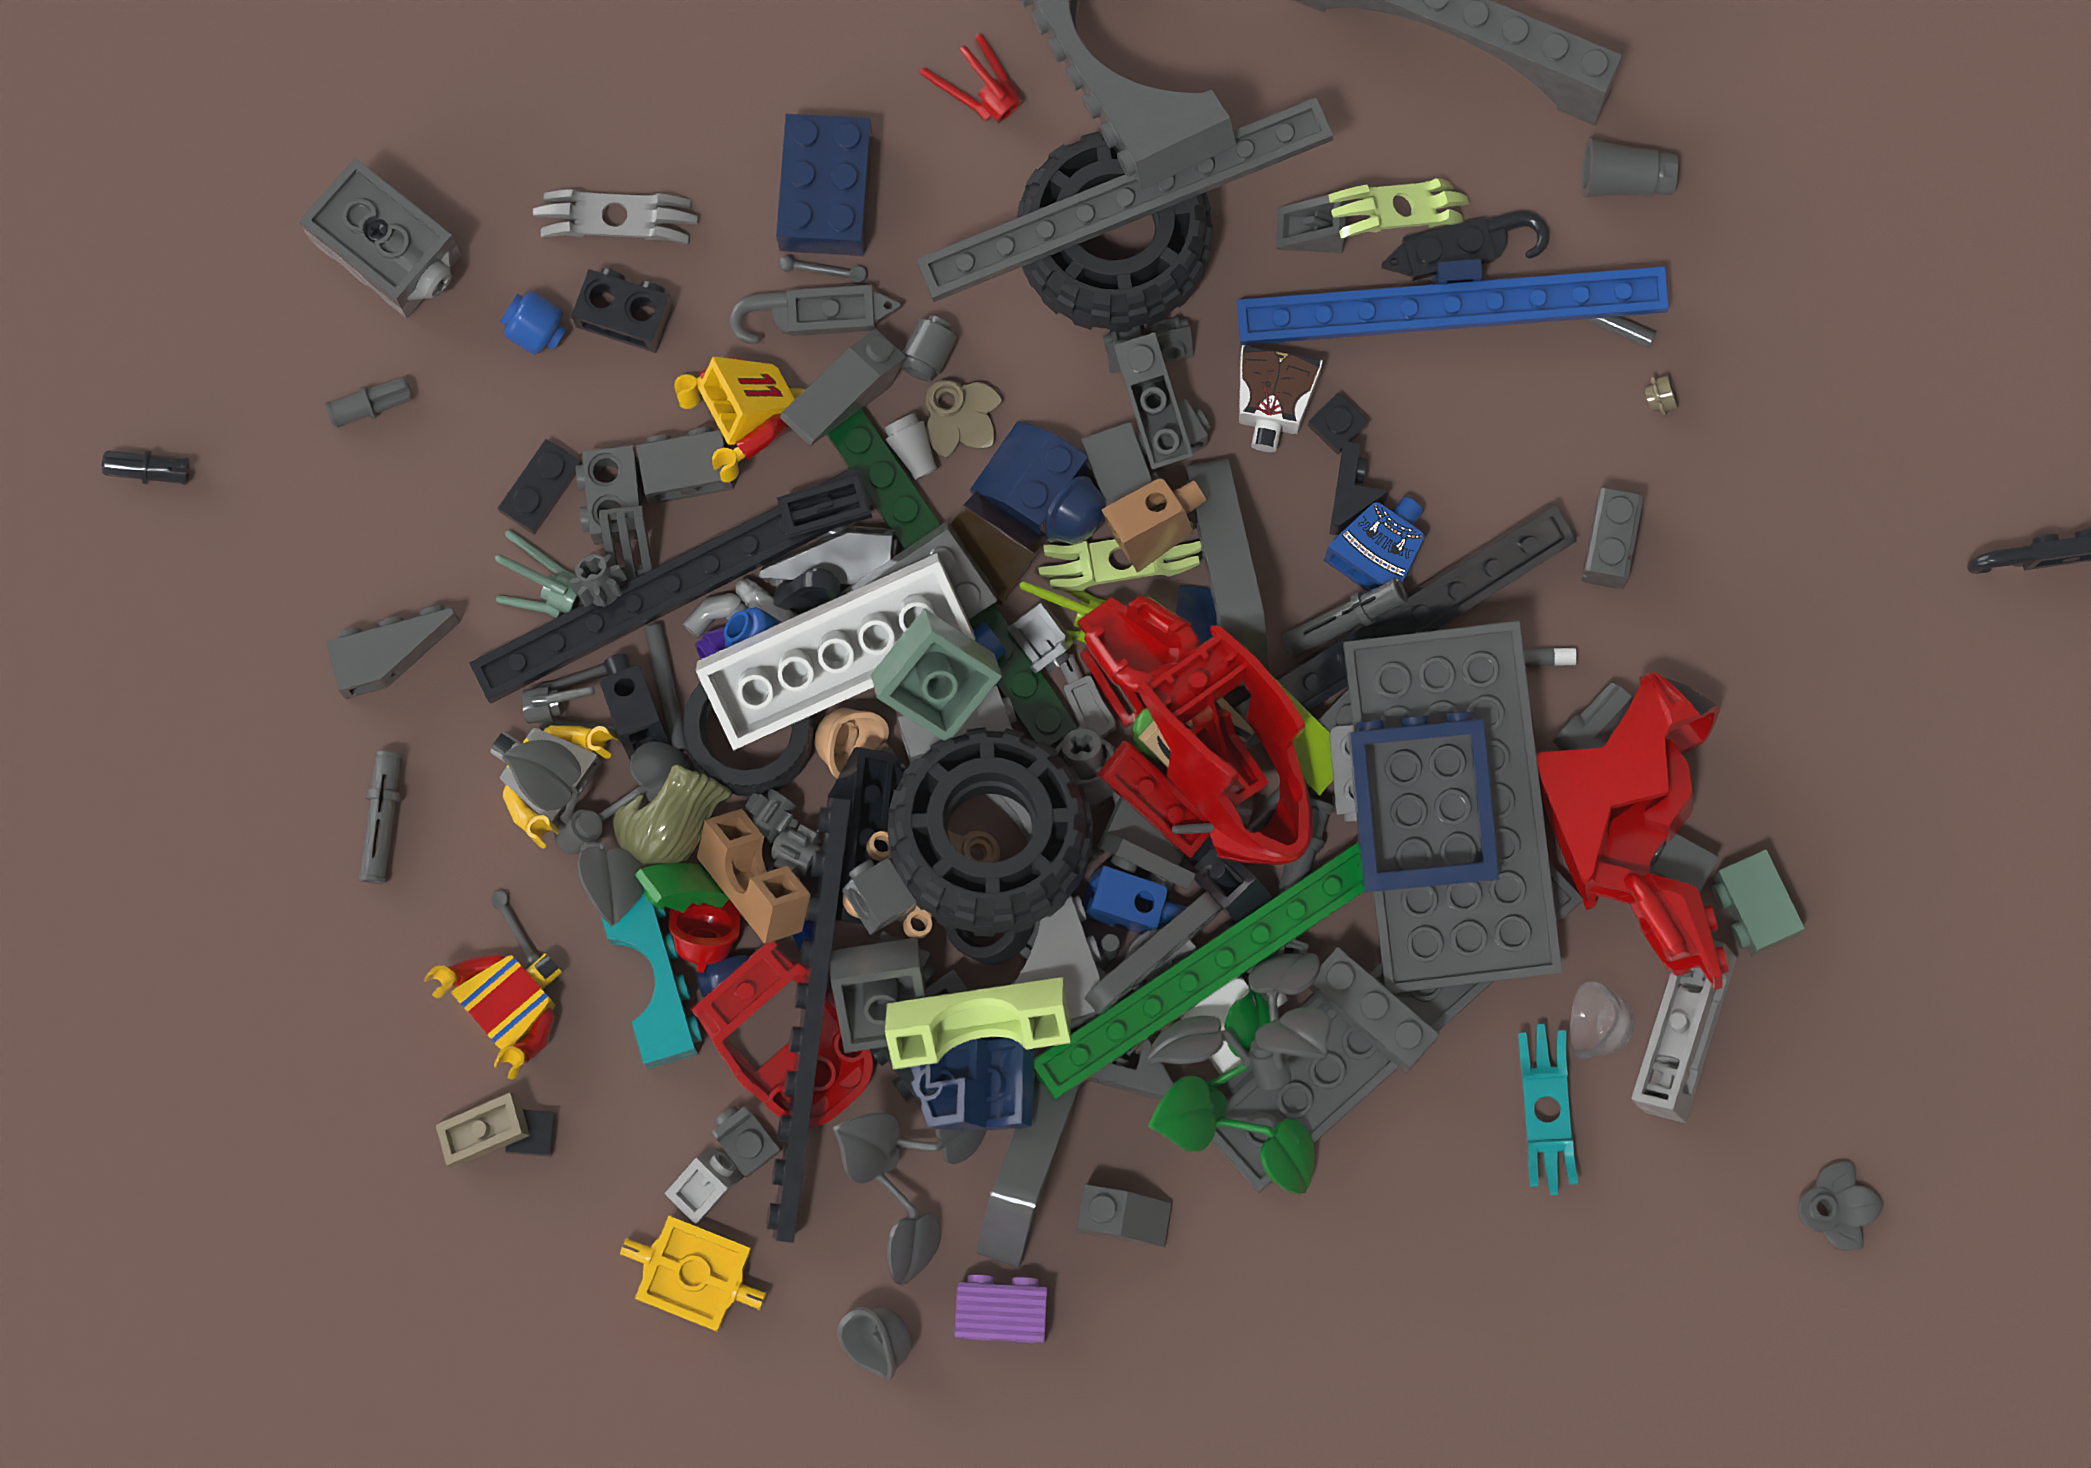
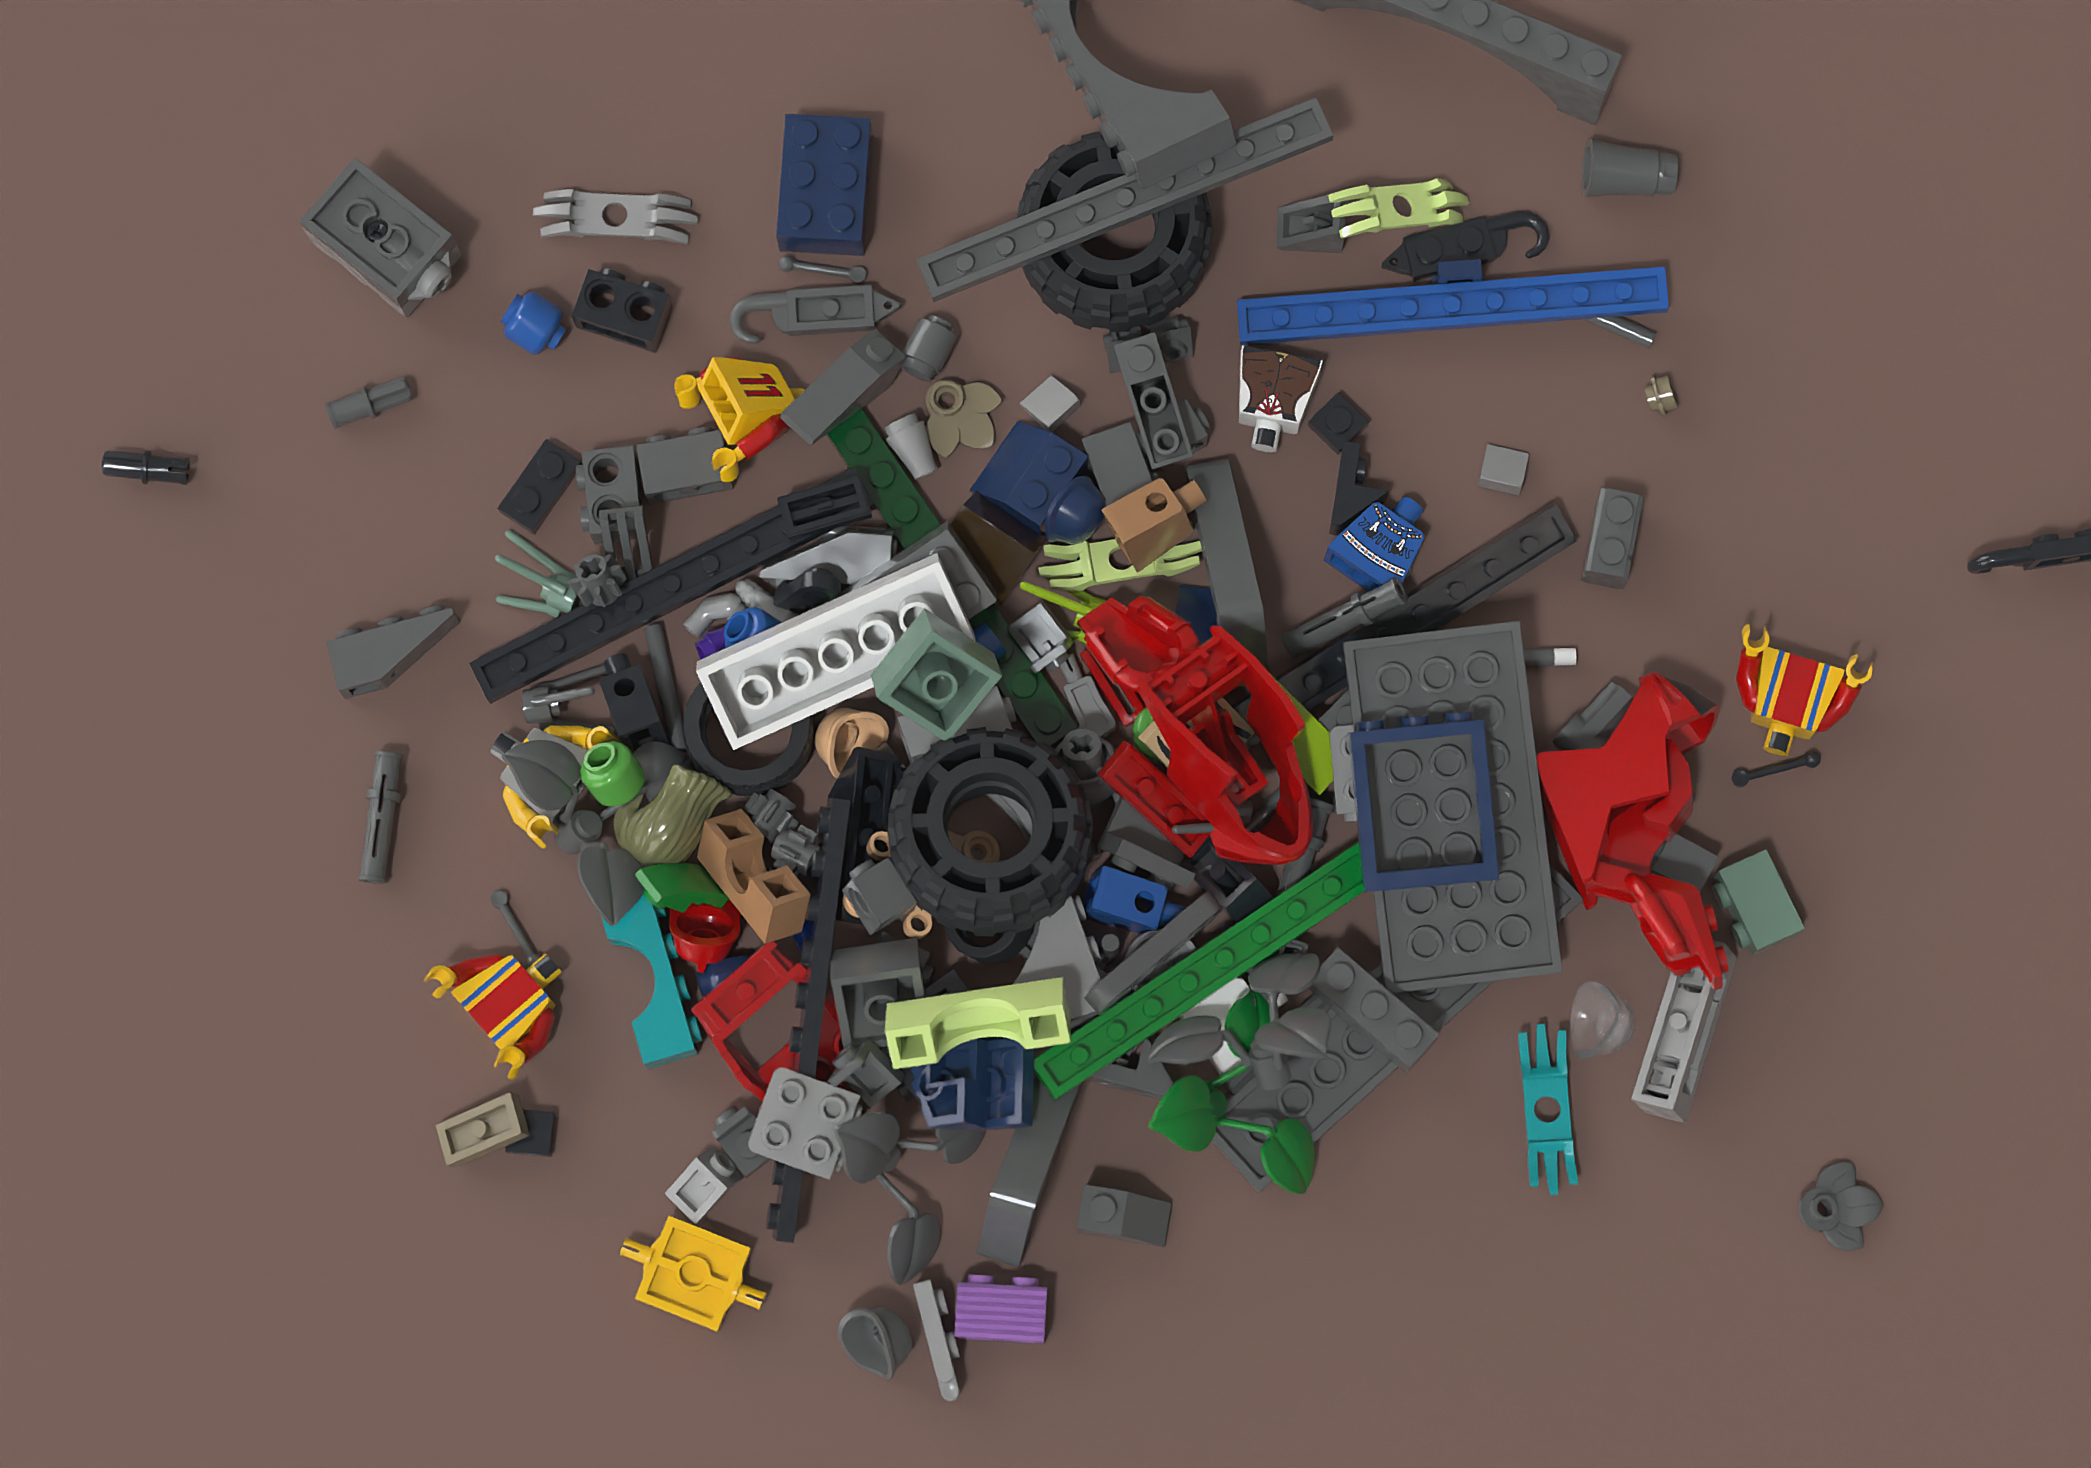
red plant [920,34,1022,123] -> none
none -> bright green head [580,741,645,807]
none -> light grey bracket [748,1067,863,1180]
none -> dark grey bracket [828,1038,905,1108]
none -> light grey hinge [913,1280,960,1402]
none -> light grey slope [1020,375,1080,432]
none -> light grey slope [1477,444,1529,496]
none -> black hinge [1732,751,1821,788]
none -> torso [1736,624,1874,756]

